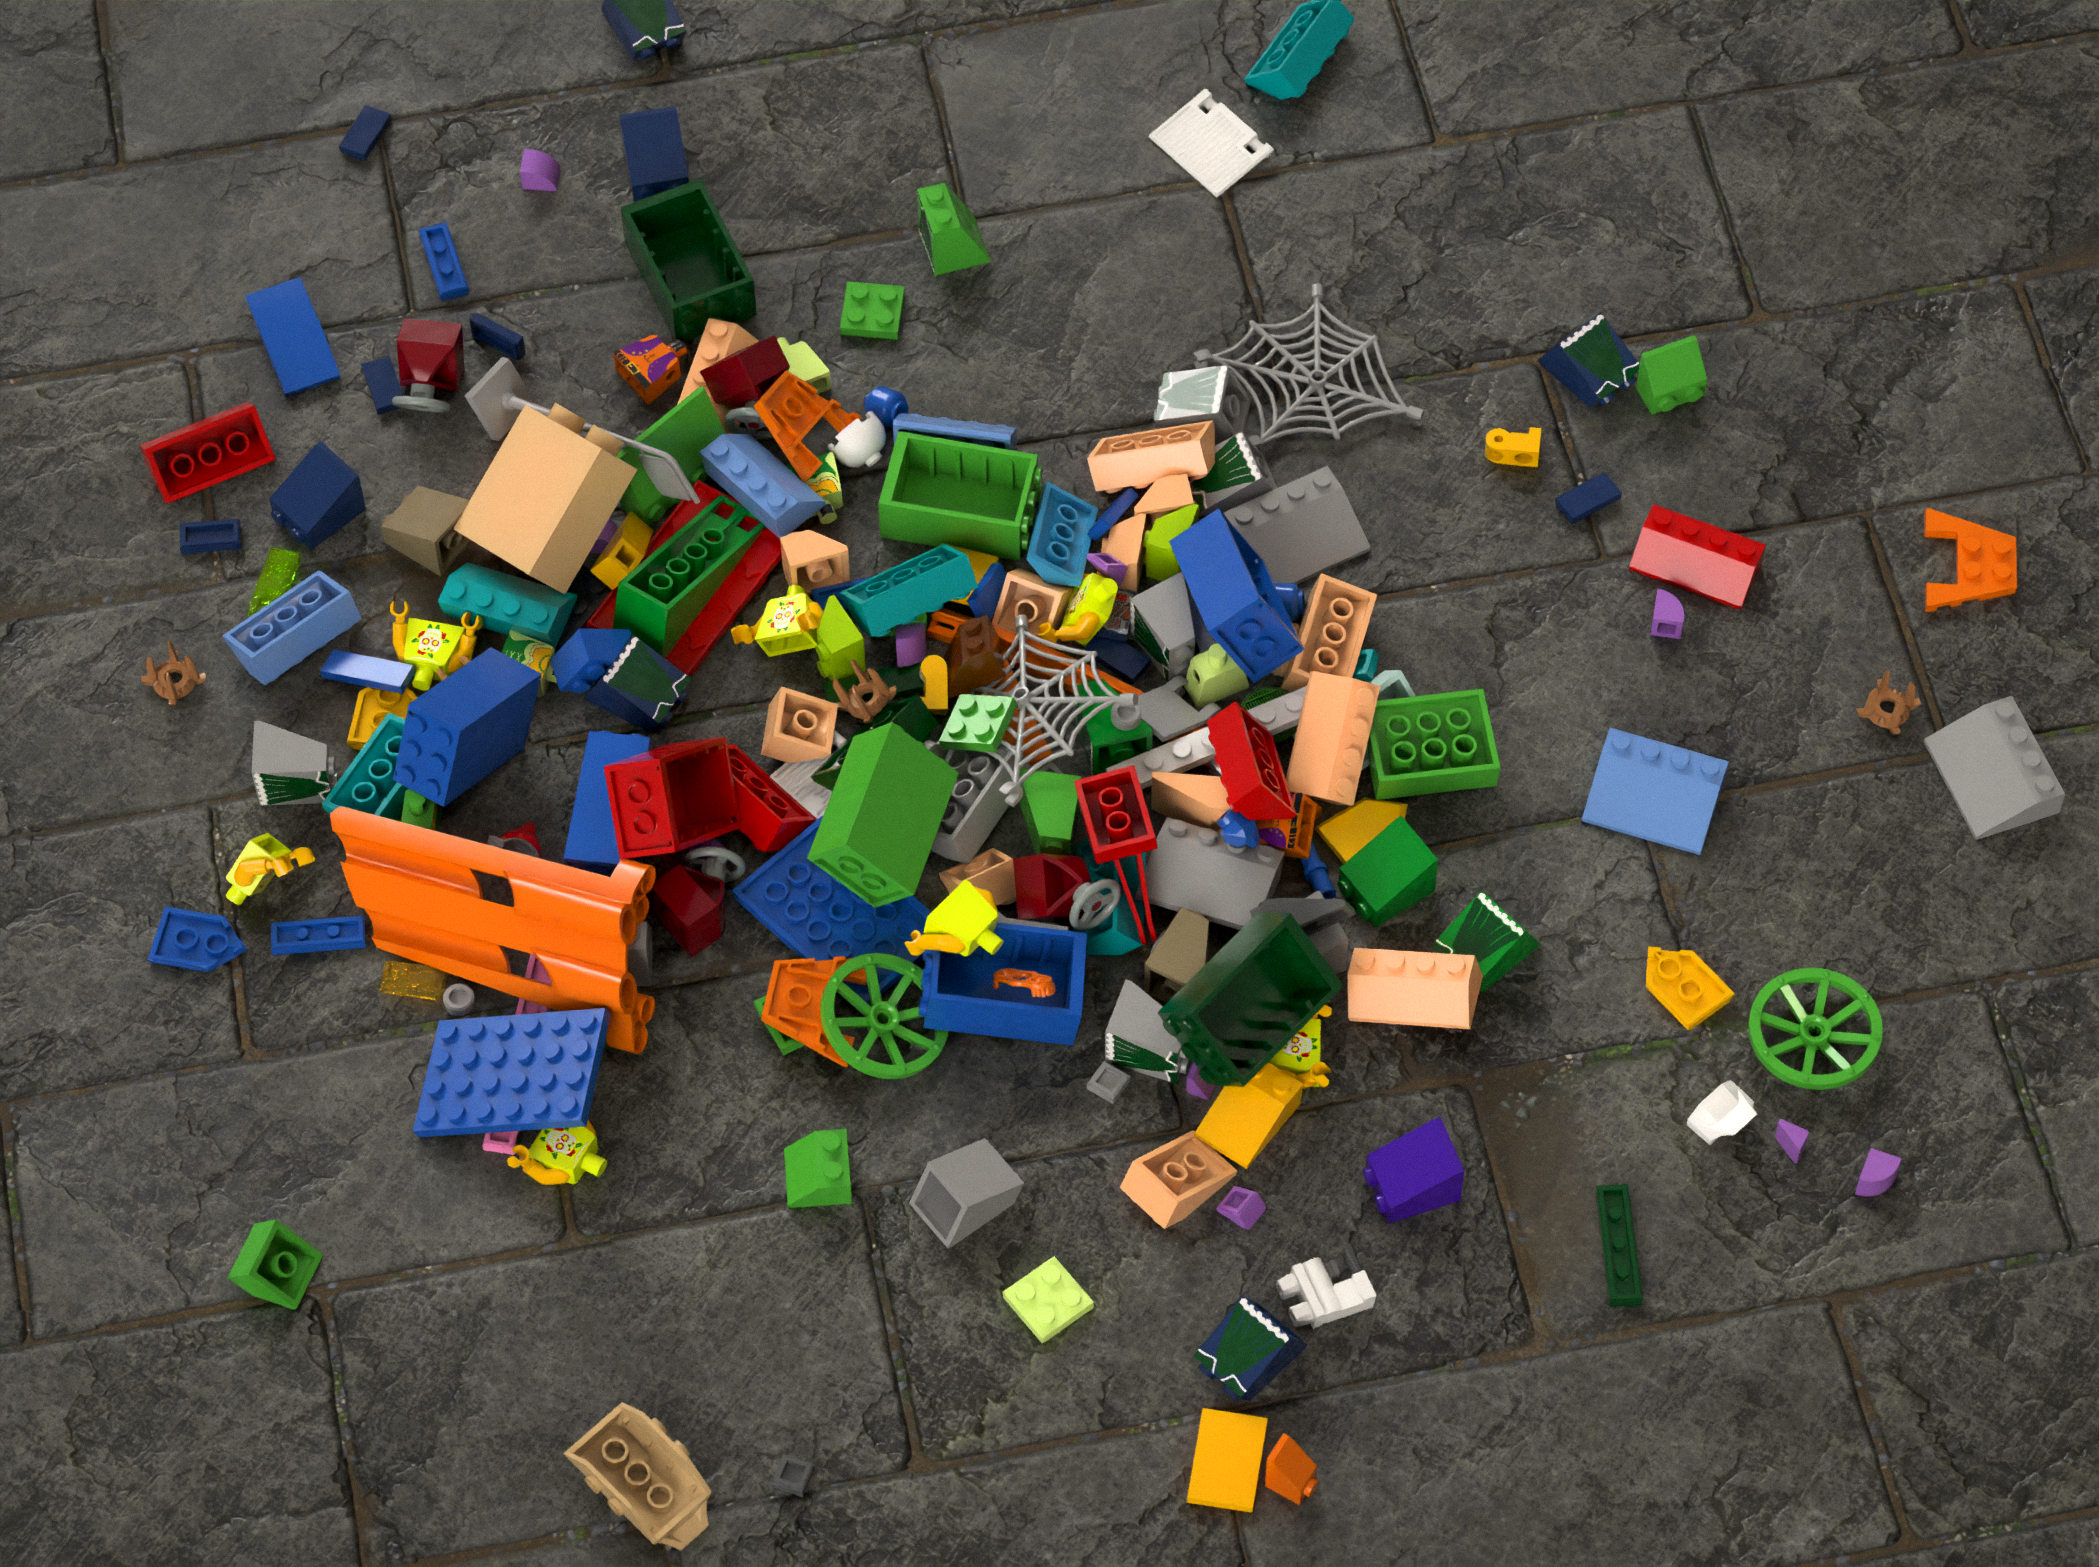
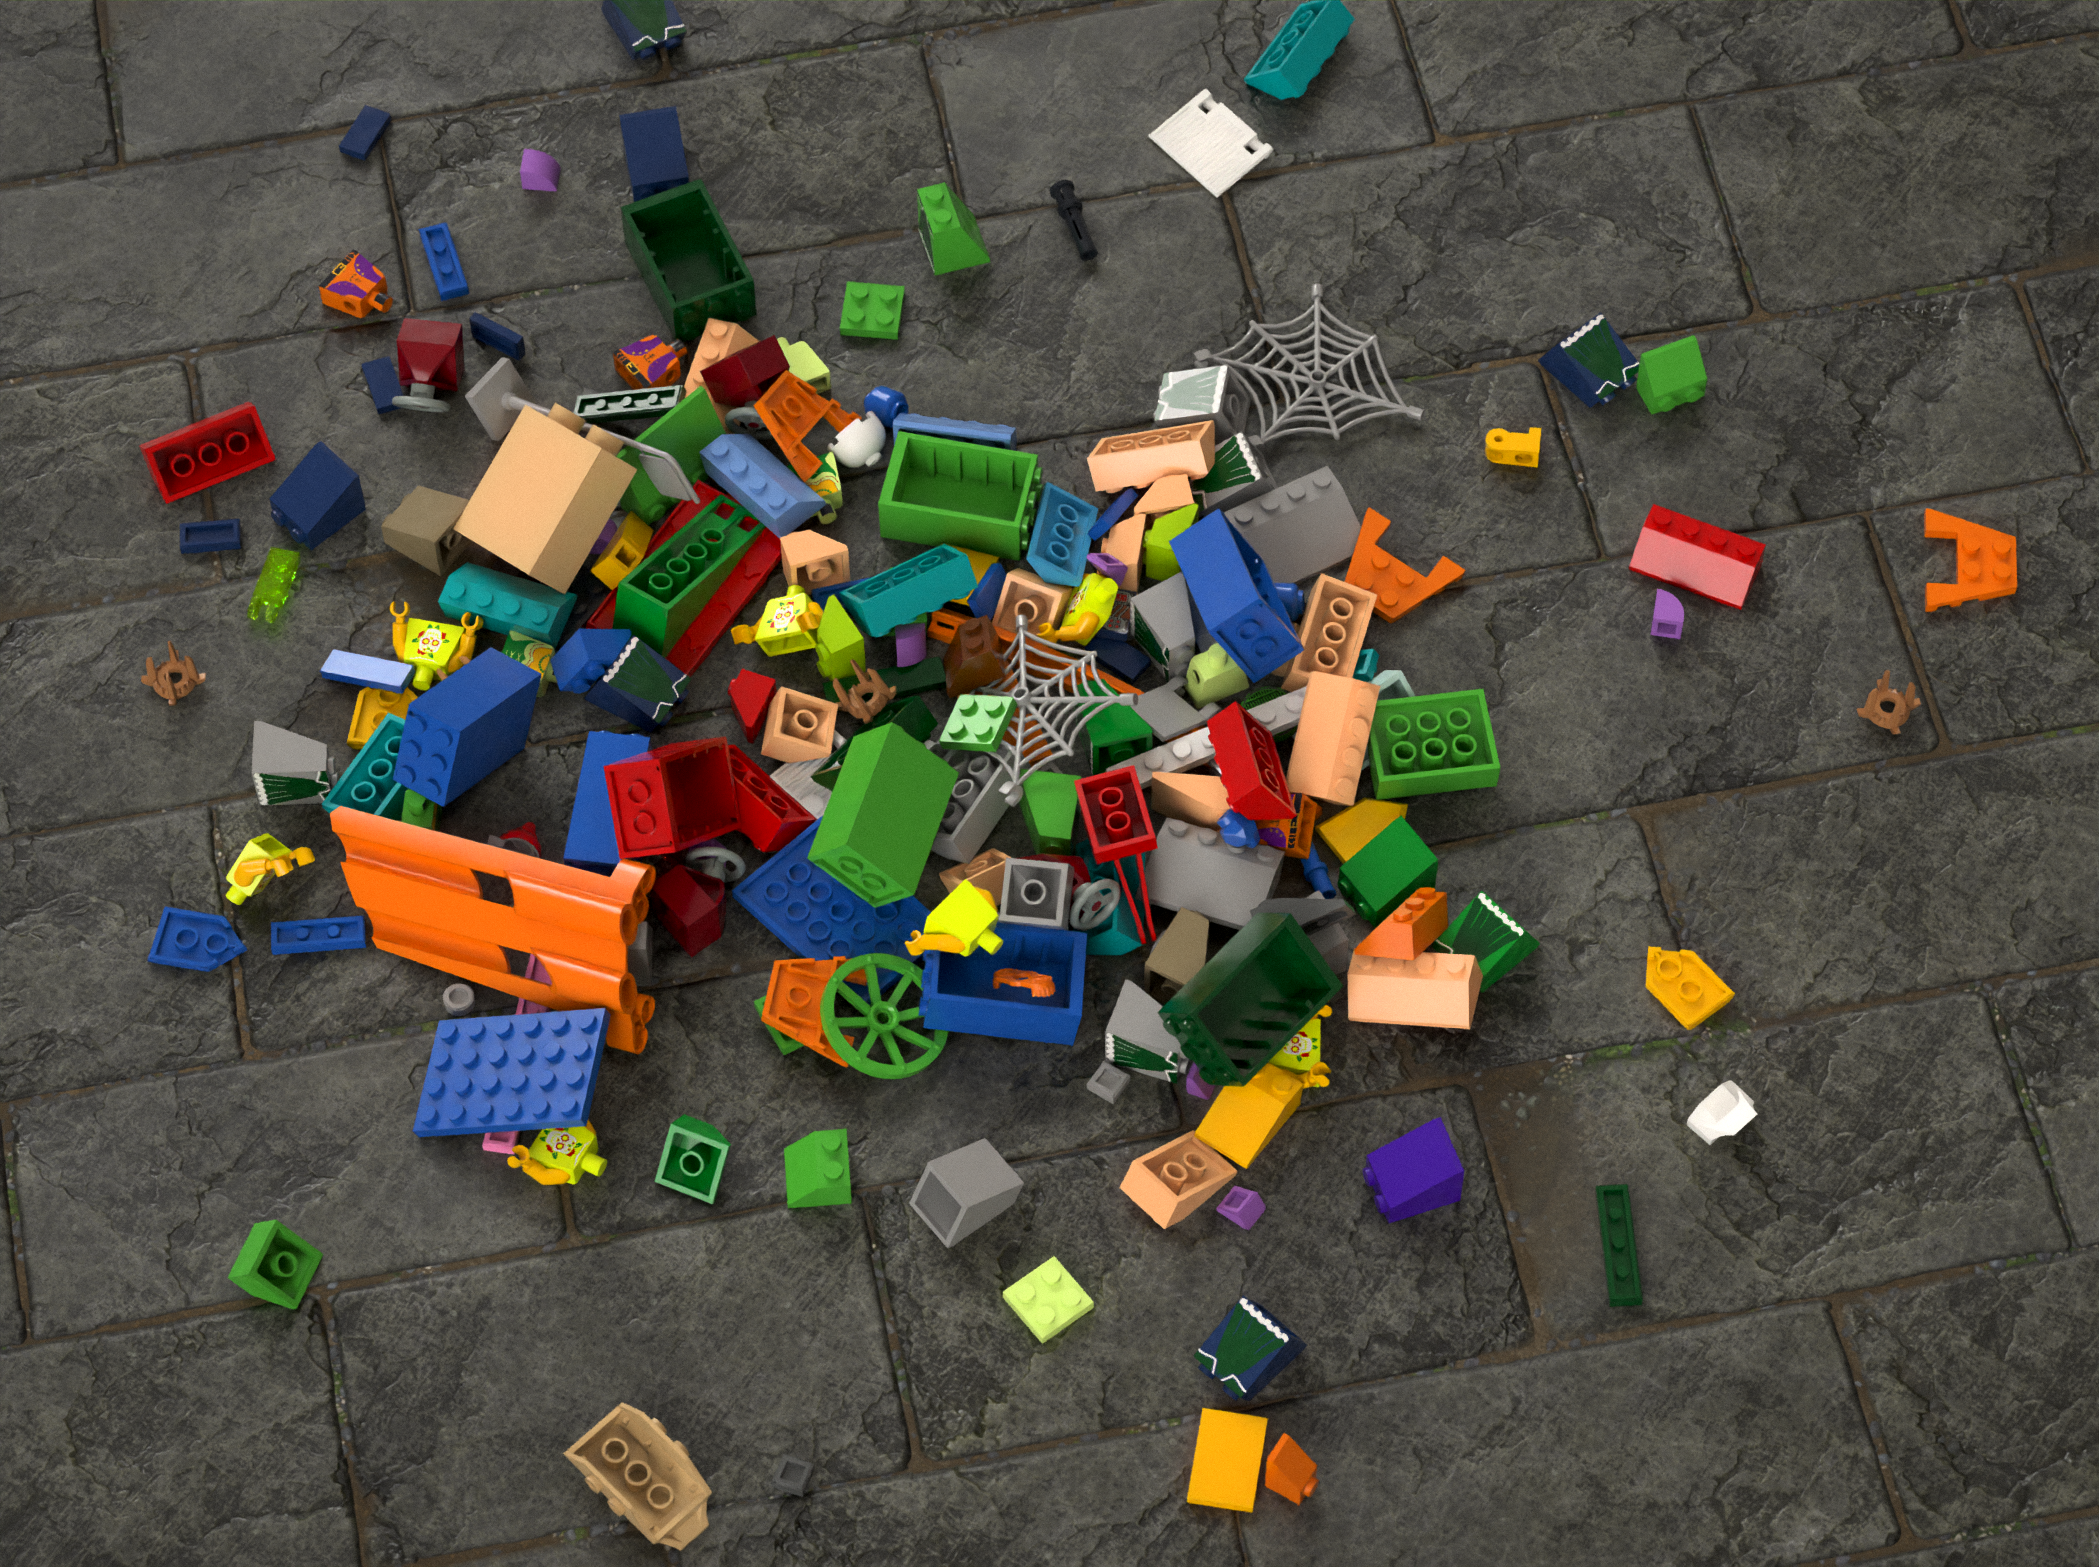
medium blue slope [222,570,362,685] -> none
blue slope [245,277,340,397] -> none
clear yellow plate [379,961,448,1001] -> none
yellow leg [919,655,948,715] -> none
light grey tile [1111,703,1142,731] -> none
white hips [1276,1244,1377,1329] -> none
dark blue tile [1555,472,1622,524] -> none
medium blue slope [1582,728,1729,855] -> none
bright green wheel [1748,968,1883,1090] -> none
medium lavender slope [1775,1119,1809,1164] -> none
medium lavender brick [1855,1148,1901,1196] -> none
light grey slope [1923,696,2065,840] -> none
none -> orange torso [319,249,393,318]
none -> dark green tile [573,385,686,424]
none -> green slope [654,1114,731,1204]
none -> red slope [728,669,777,744]
none -> light grey slope [999,858,1074,930]
none -> black pin [1049,180,1098,261]
none -> orange wing [1345,507,1466,624]
none -> orange slope [1355,887,1448,960]

